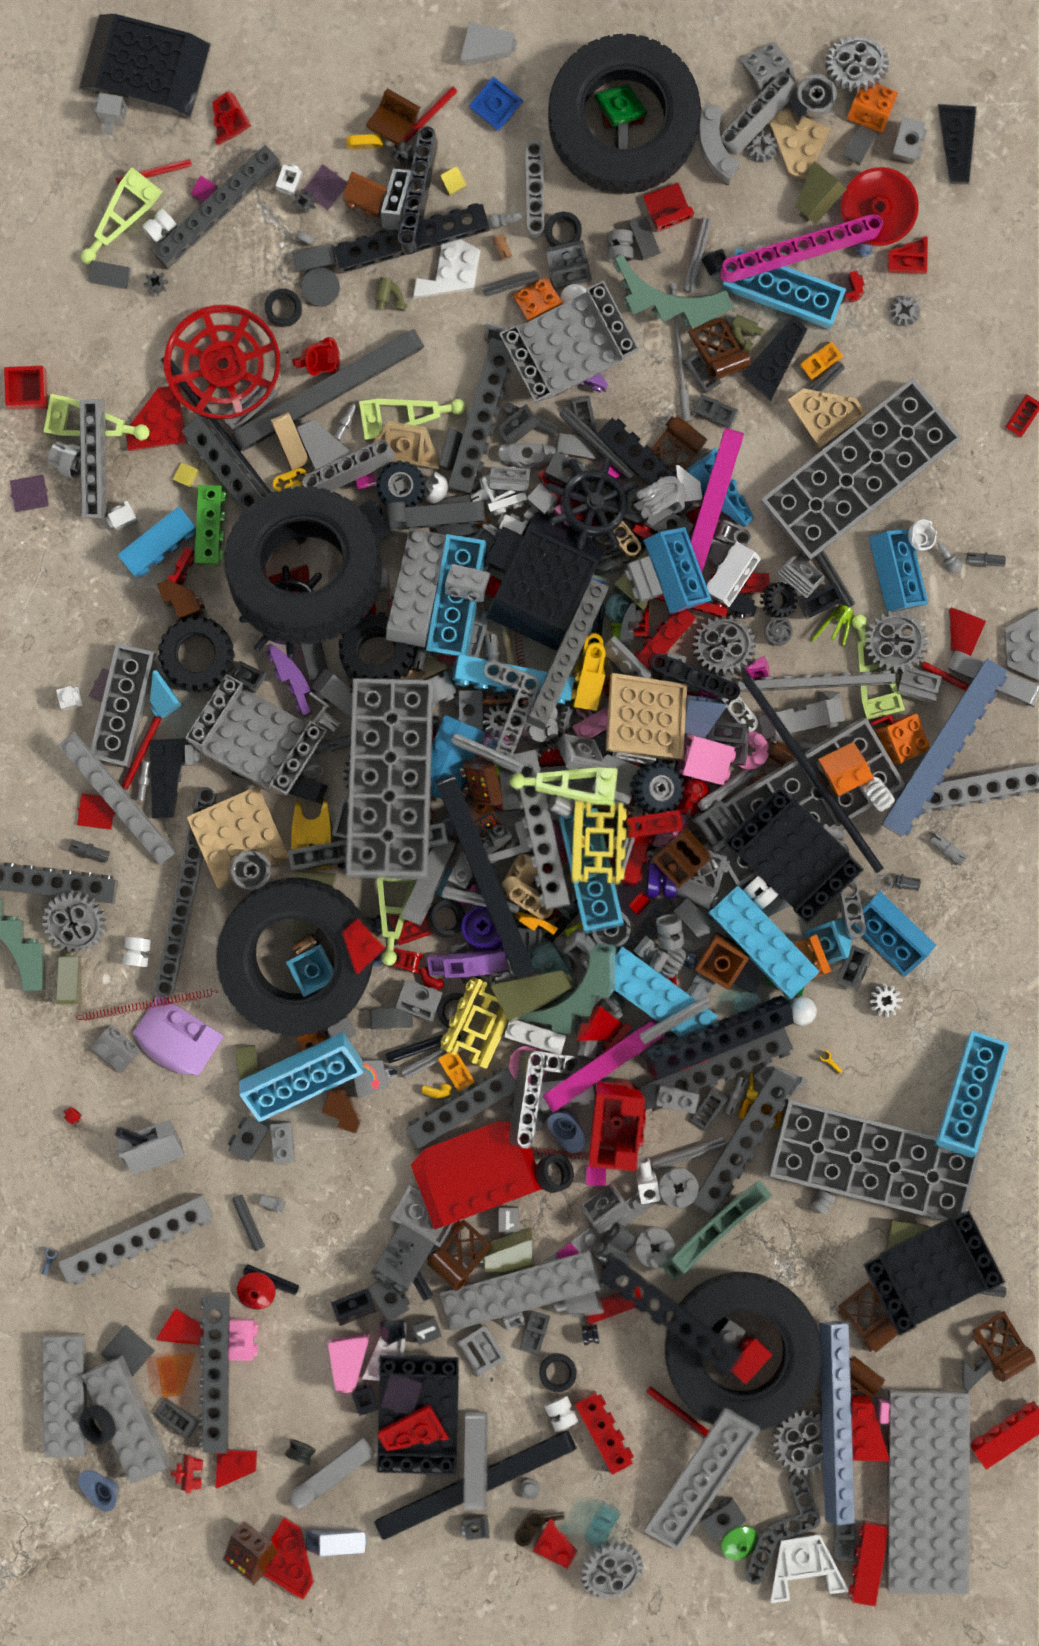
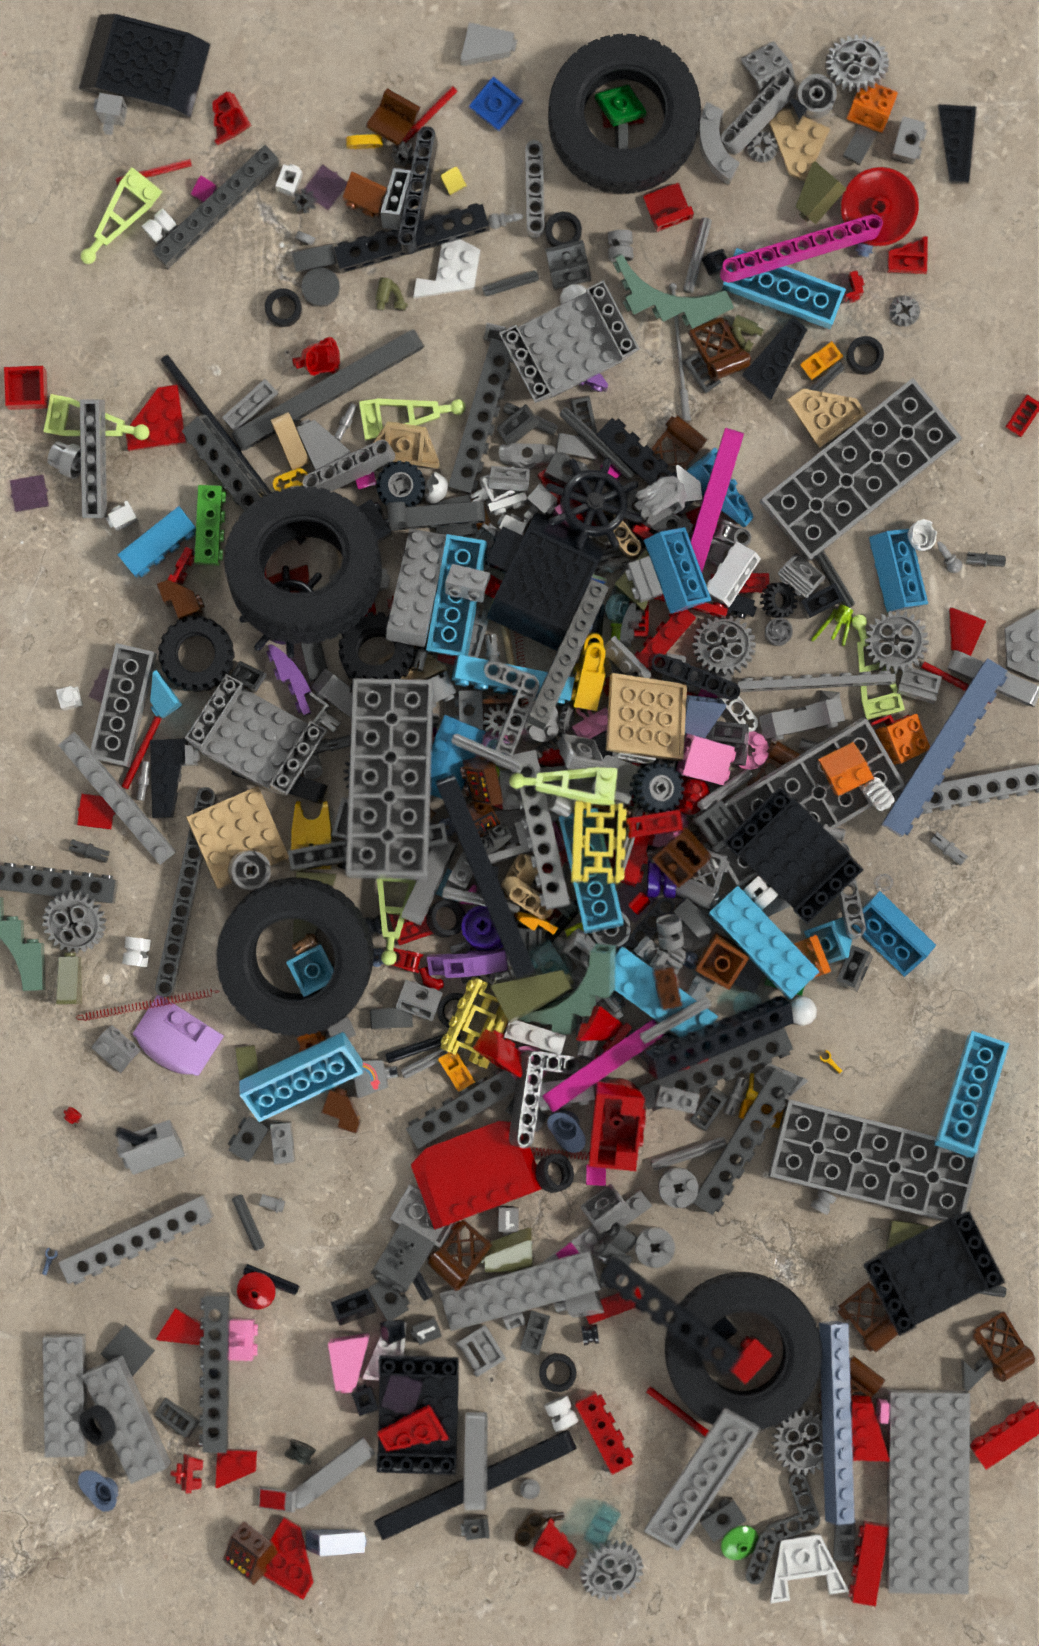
dark grey slope [89,260,131,289] -> none
dark grey gear [144,271,169,296] -> none
clear orange wing [157,1352,195,1398] -> none
red dish [164,305,281,420] -> none
light yellow slope [173,462,199,488] -> none
red wing [343,918,385,974] -> none
yellow arm [422,1083,452,1099] -> none
dark grey slope [439,428,463,471] -> none
medium nougat pin [492,234,513,261] -> none
orange bracket [513,278,563,322] -> none
dark grey slope [628,217,661,260] -> none
white bracket [635,1157,660,1204] -> none
sand green arch [661,1180,772,1281] -> none
dark grey slope [693,394,739,429] -> none
light grey plate [714,1319,745,1359] -> none
black piece [742,675,884,873] -> none
dark pink slope [746,656,770,680] -> none
white gear [869,984,903,1017] -> none
dark grey pin [895,874,921,891] -> none
none -> tile [259,1487,296,1513]
none -> red slope [473,1029,522,1078]
none -> reddish brown brick [652,966,683,1010]
none -> black tyre [846,336,884,375]

